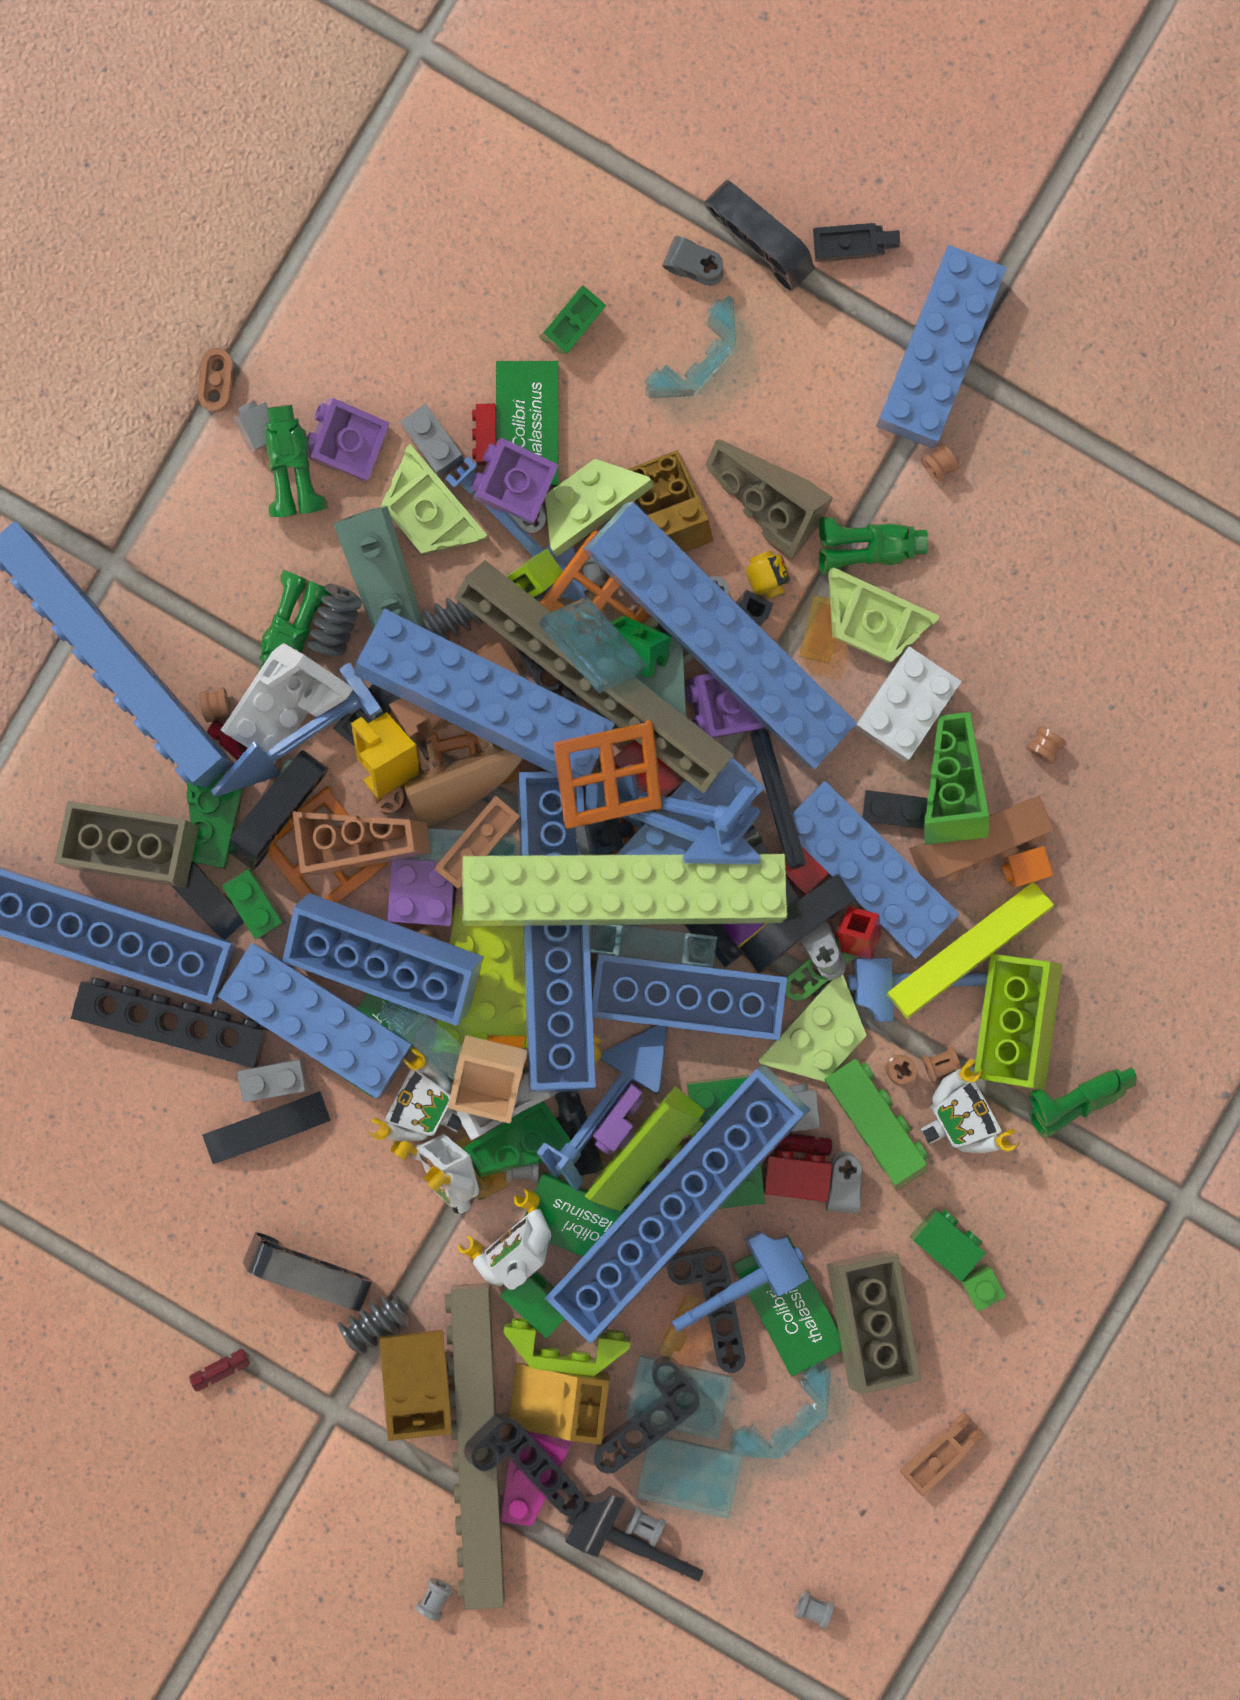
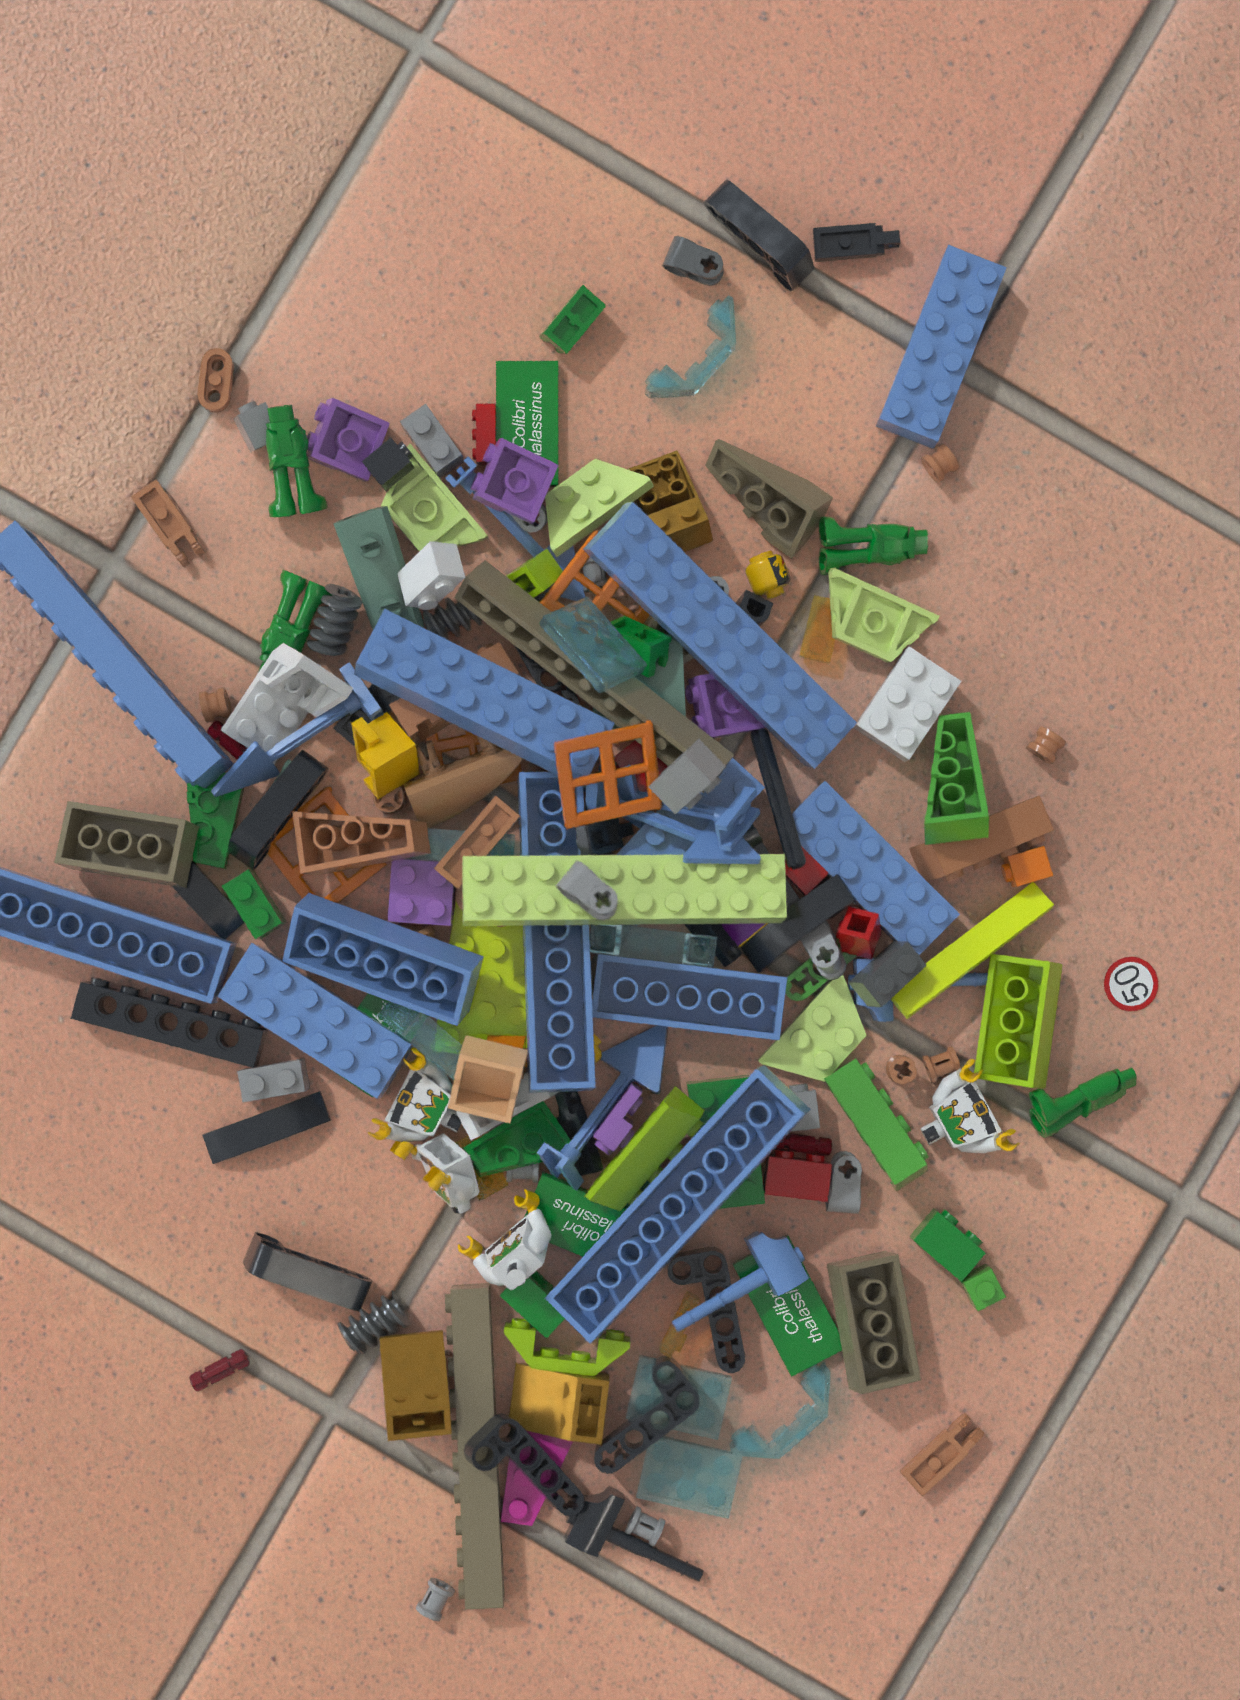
light grey bush [794,1590,834,1629] -> none
black hinge [862,790,928,829] -> none
none -> nougat hinge [131,479,206,568]
none -> black brick [362,438,415,491]
none -> white brick [397,541,465,610]
none -> light grey piece [556,861,618,920]
none -> light grey brick [649,739,726,814]
none -> dark grey brick [848,941,927,1007]
none -> sticker [1104,957,1158,1011]

